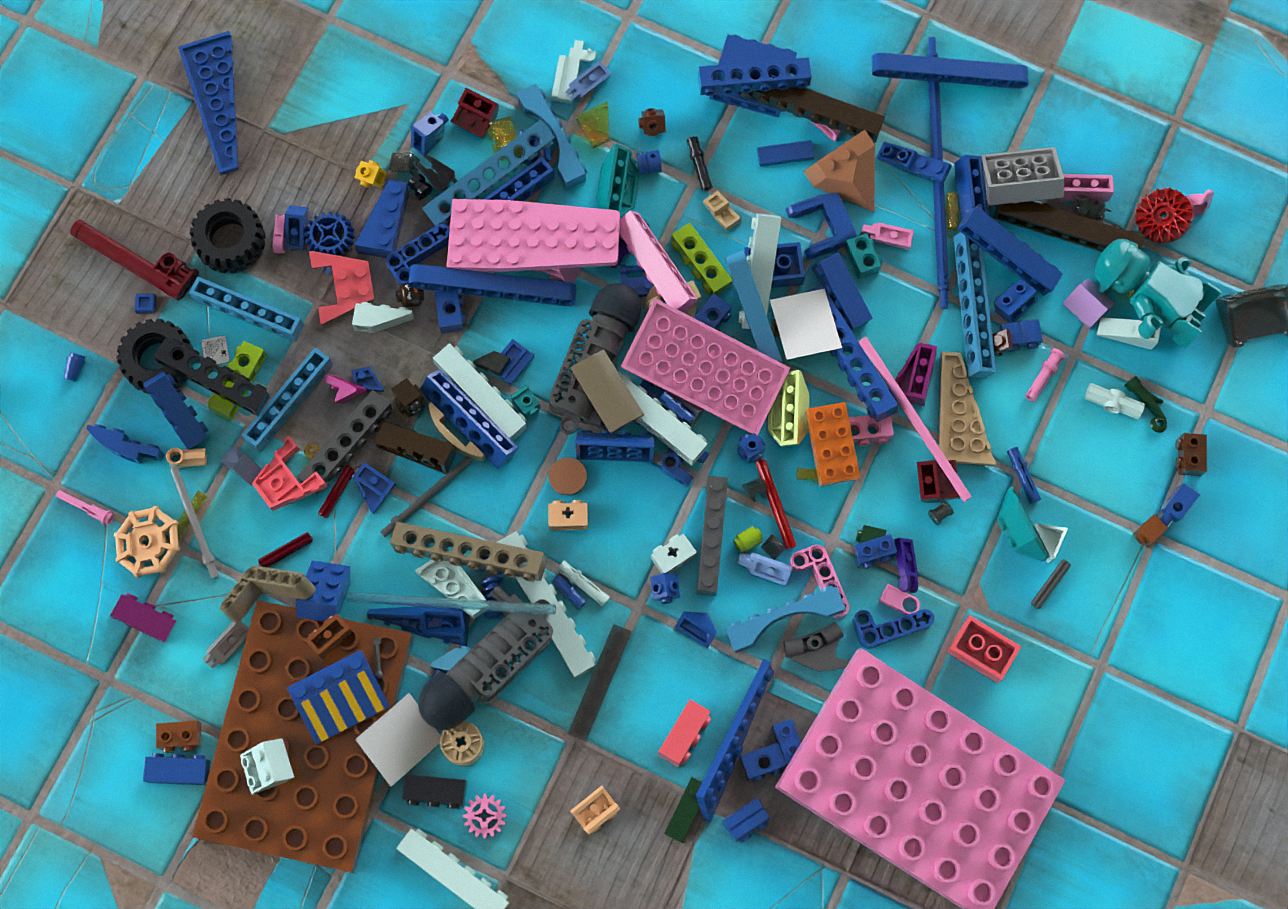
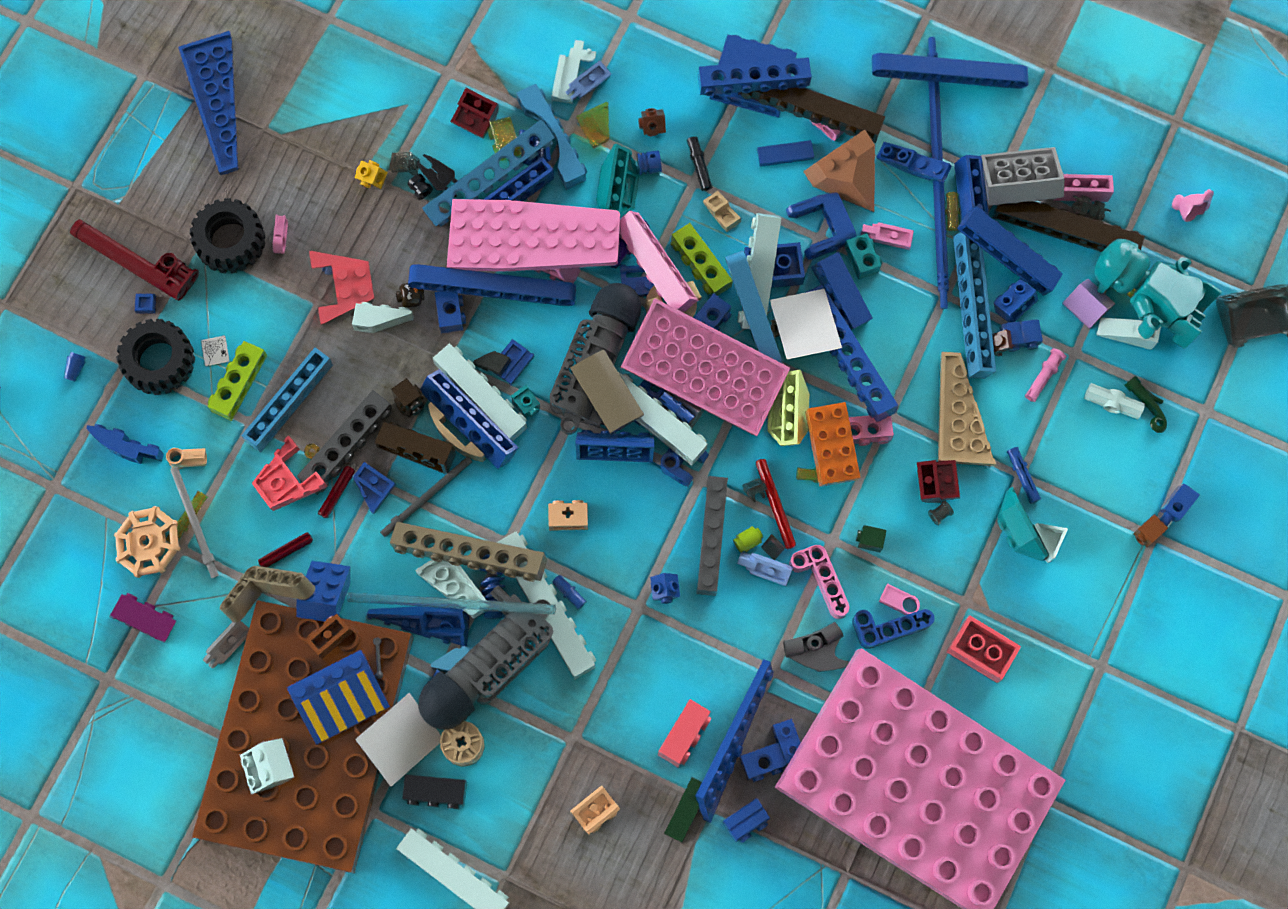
bright pink pin [56,490,114,525] -> none
blue wedge [143,371,208,450] -> none
blue brick [143,753,211,785] -> none
black brick [154,338,270,417] -> none
dark orange brick [156,720,201,753] -> none
dark azure brick [189,276,304,342] -> none
sand blue slope [220,446,262,485] -> none
blue slope [285,205,308,250] -> none
blue gear [304,211,355,256] -> none
dark pink slope [324,374,367,403] -> none
blue piece [352,367,384,392] -> none
blue wedge [355,180,409,258] -> none
blue beam [386,224,450,286] -> none
blue torso [411,112,449,155] -> none
bright pink gear [463,794,507,839] -> none
nougat tile [549,457,587,496] -> none
light aqua pin [557,560,610,607] -> none
clear smoke plate [568,624,632,742] -> none
light aqua brick [651,533,697,574] -> none
blue slope [675,612,717,648] -> none
dark azure arch [726,585,846,653] -> none
blue brick [737,433,766,464] -> none
blue bracket [854,534,897,569] -> none
bright pink piece [859,337,972,502] -> none
magenta wedge [889,343,937,406] -> none
dark purple hinge [894,538,919,593] -> none
dark grey axle [1031,559,1071,609] -> none
red wheel [1135,187,1193,244] -> none
reddish brown brick [1176,433,1207,476] -> none

